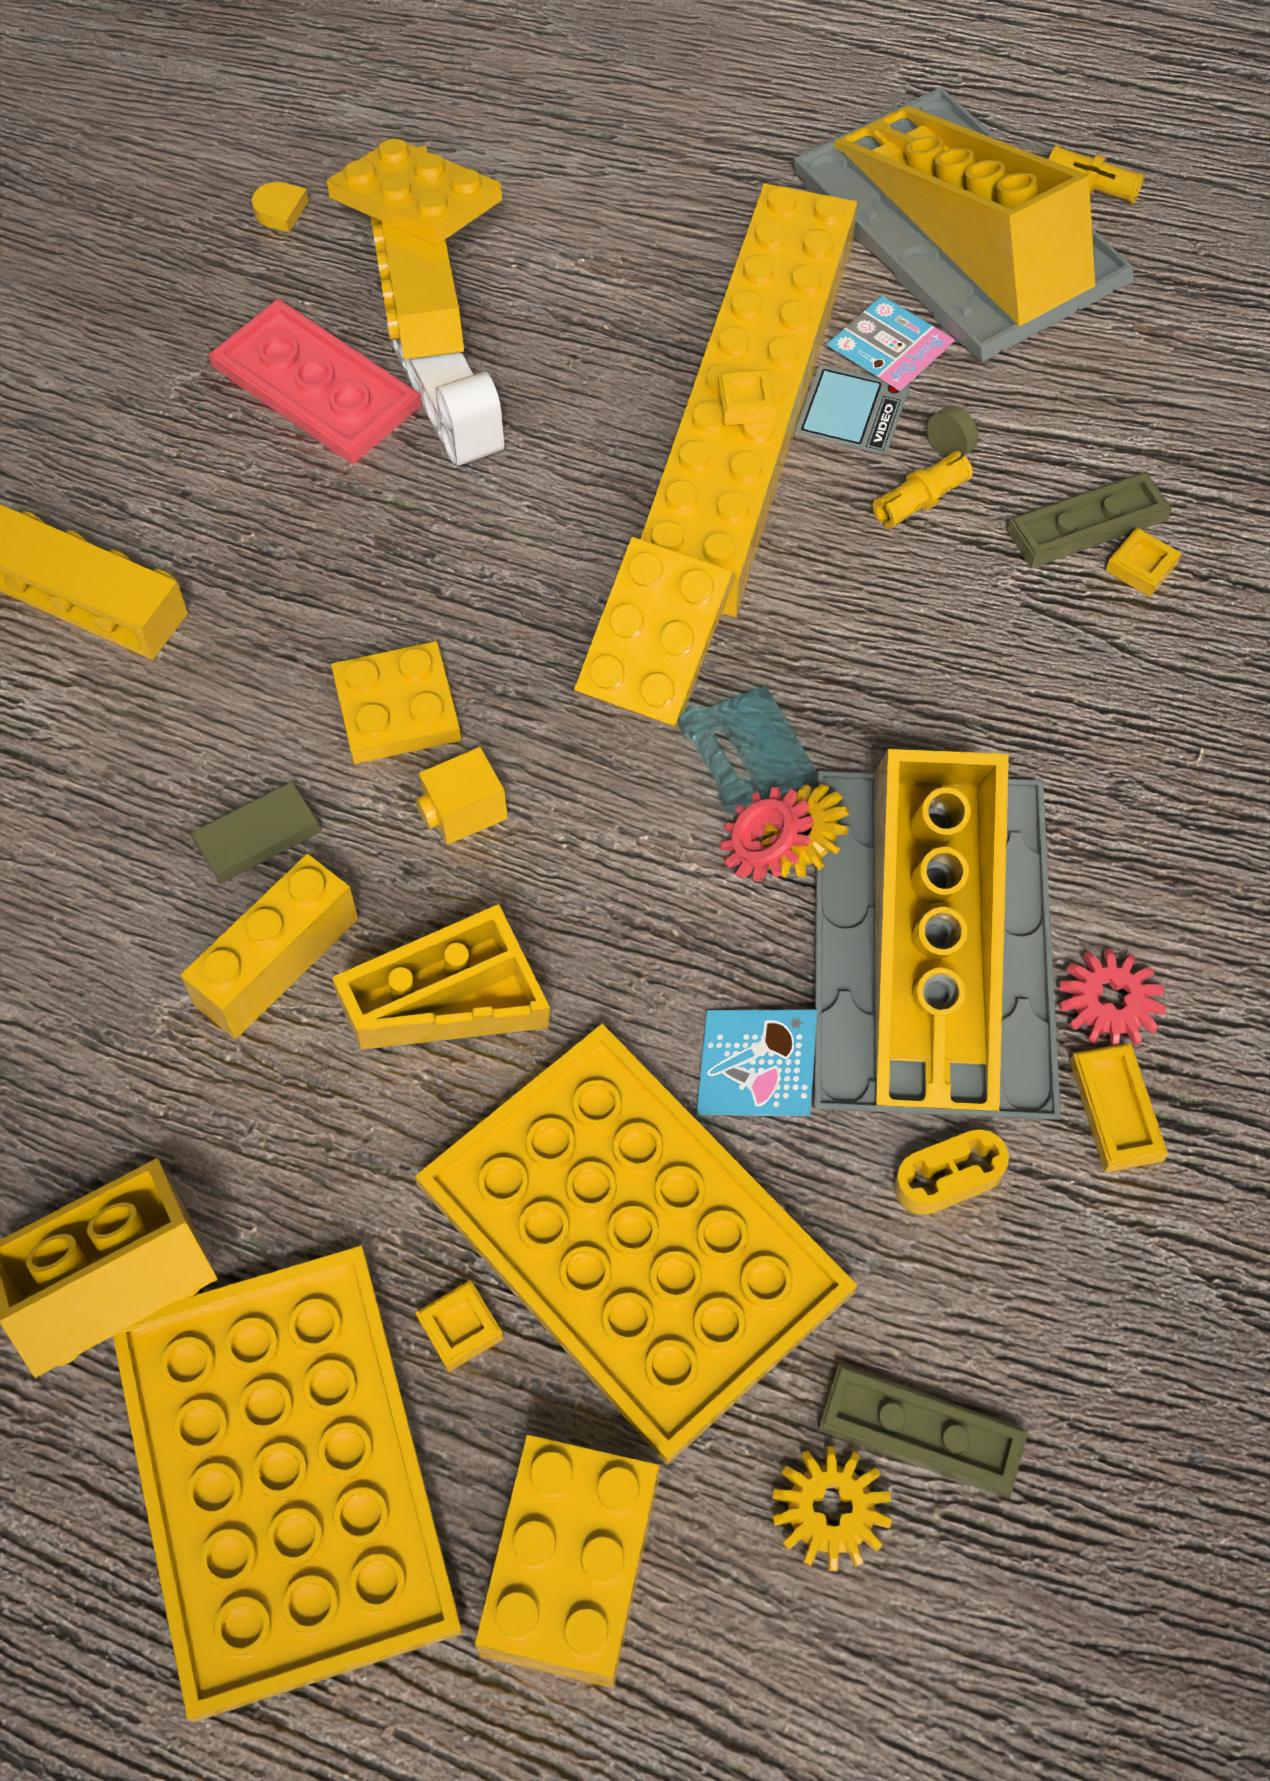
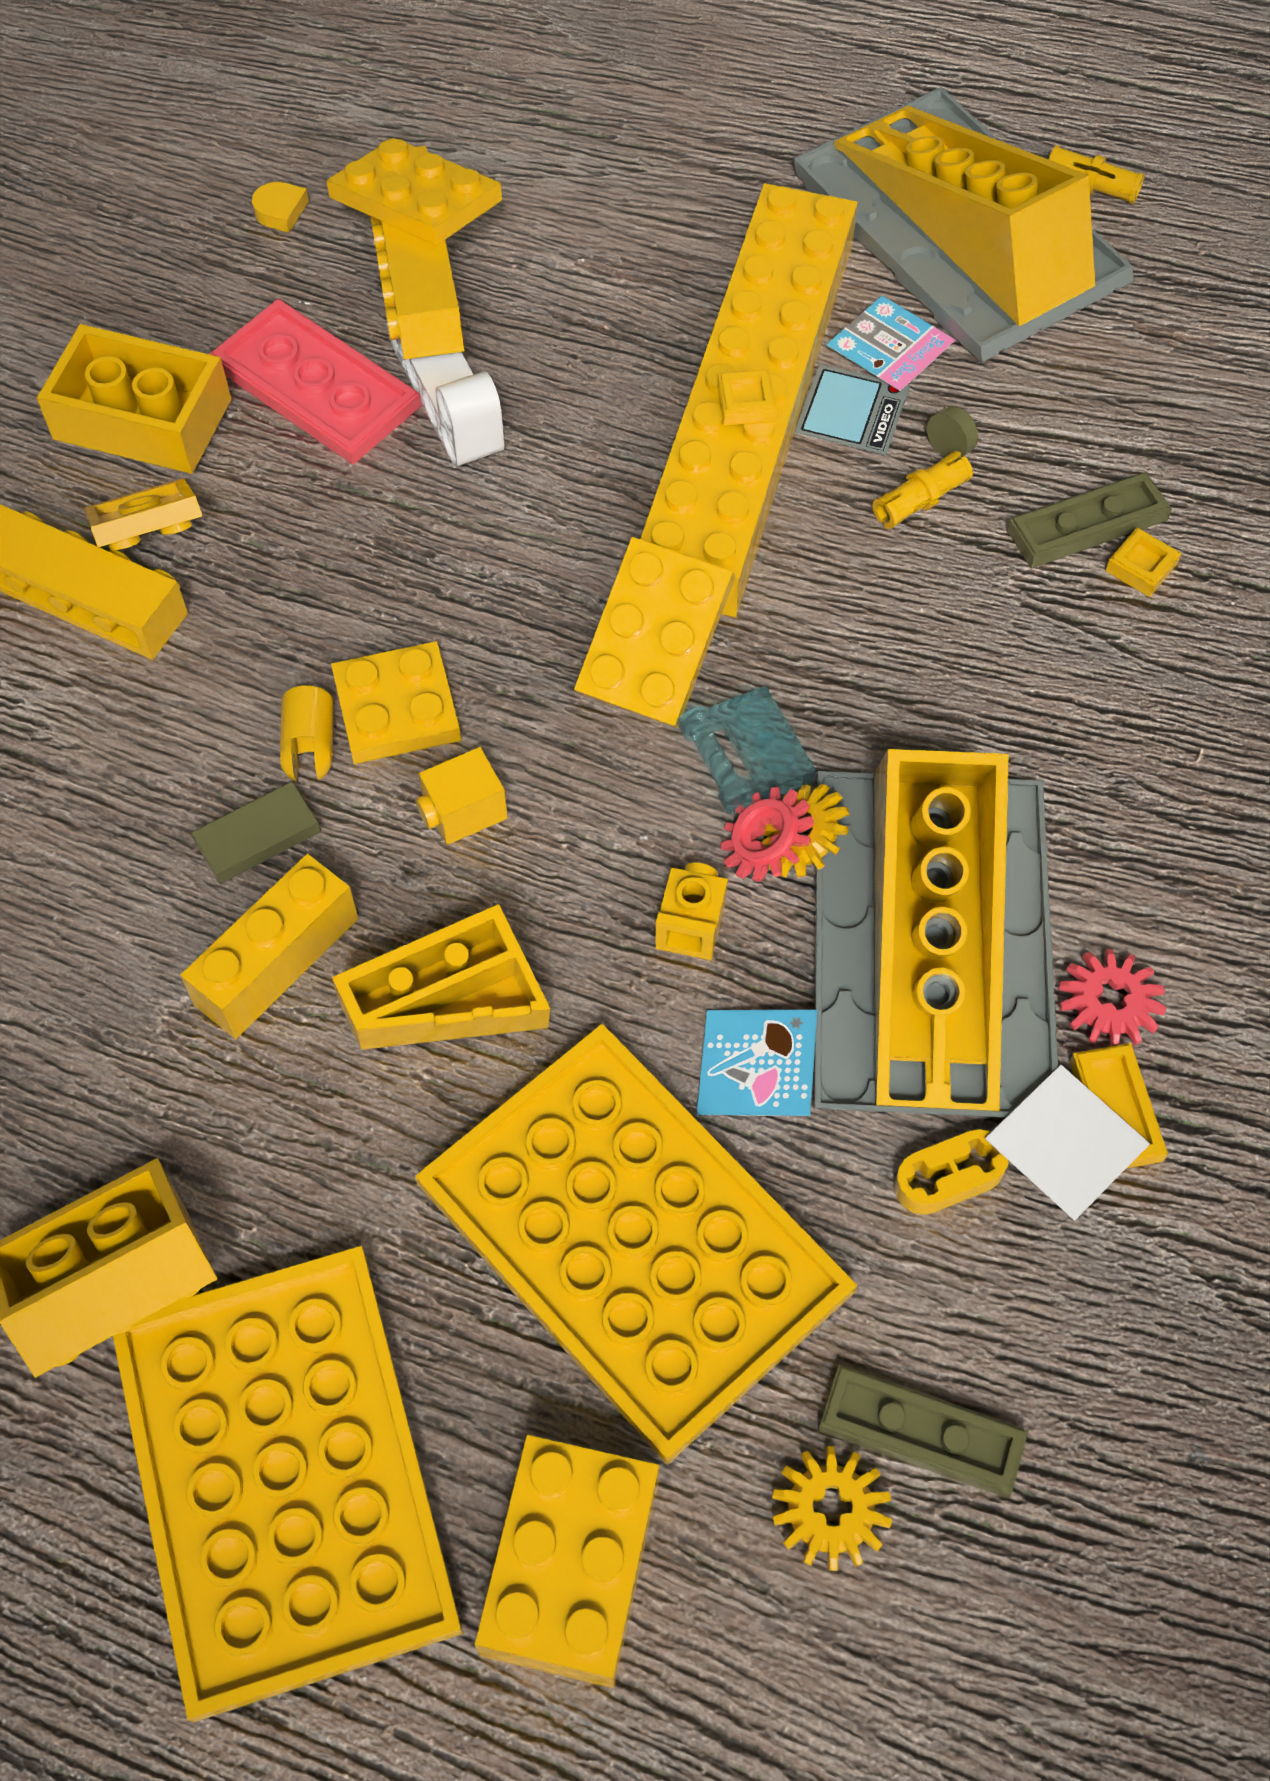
yellow tile [415,1280,504,1373] -> none
none -> yellow brick [37,324,232,474]
none -> yellow plate [84,478,202,550]
none -> yellow piece [280,685,333,782]
none -> yellow brick [655,863,728,961]
none -> white sticker [985,1065,1150,1221]

